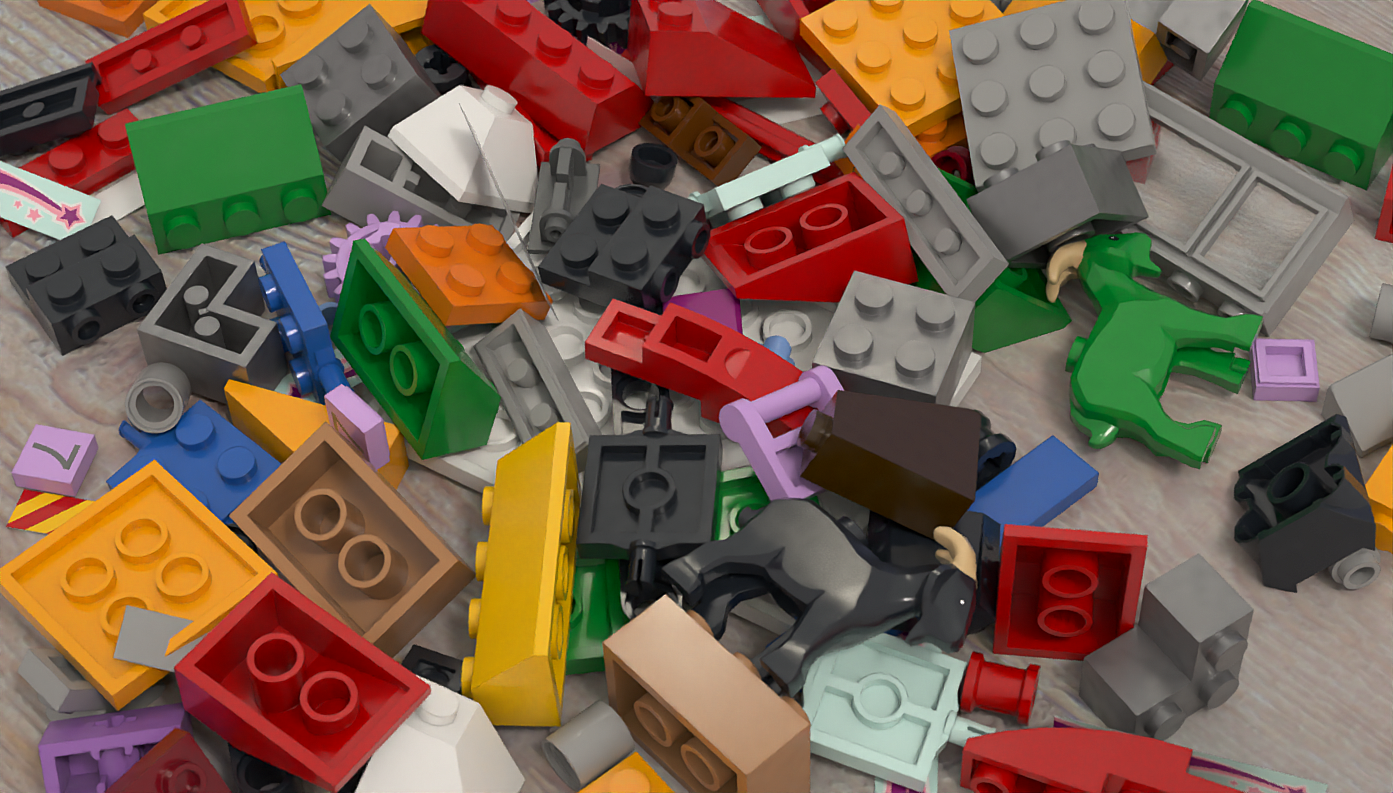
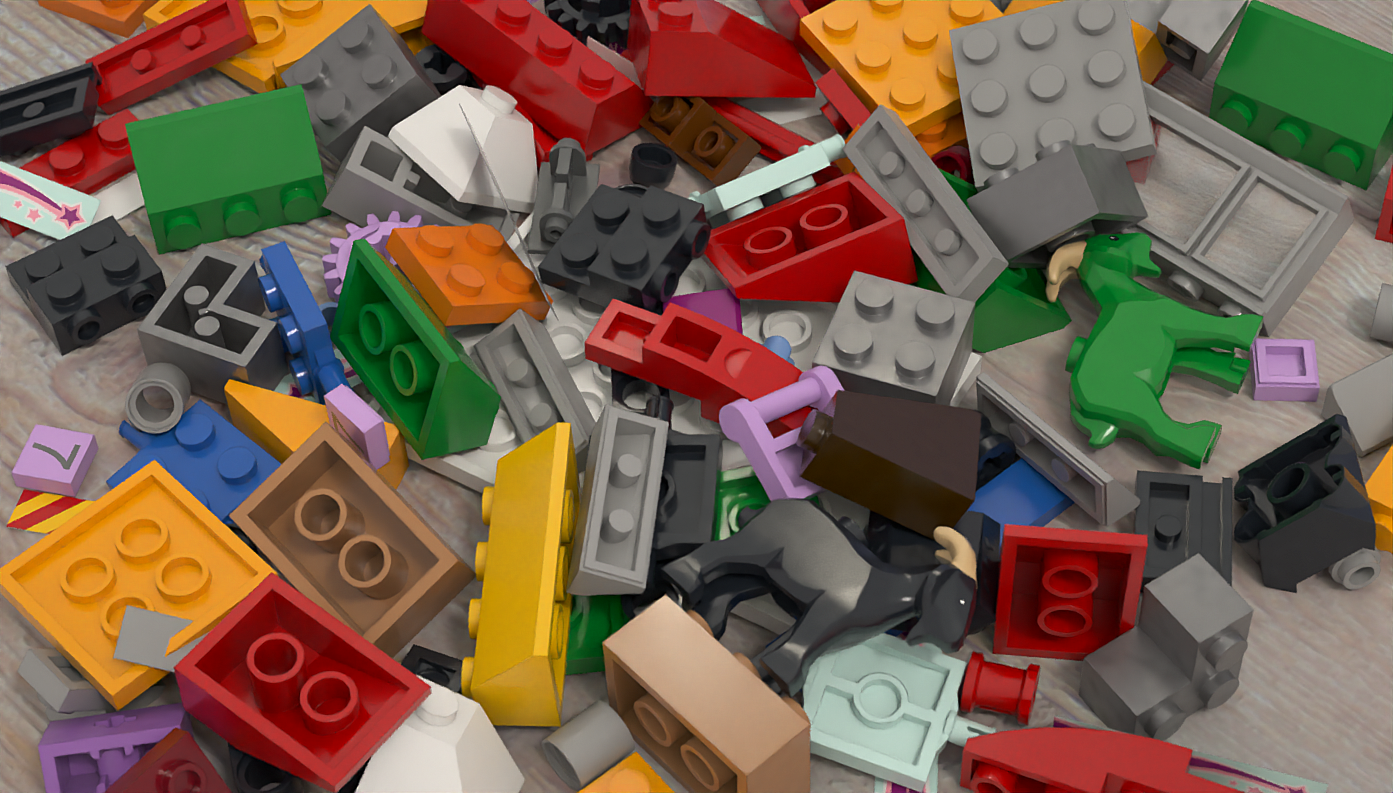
none -> light grey slope [566,404,669,595]
none -> light grey slope [976,372,1140,527]
none -> black plate [1133,470,1232,592]

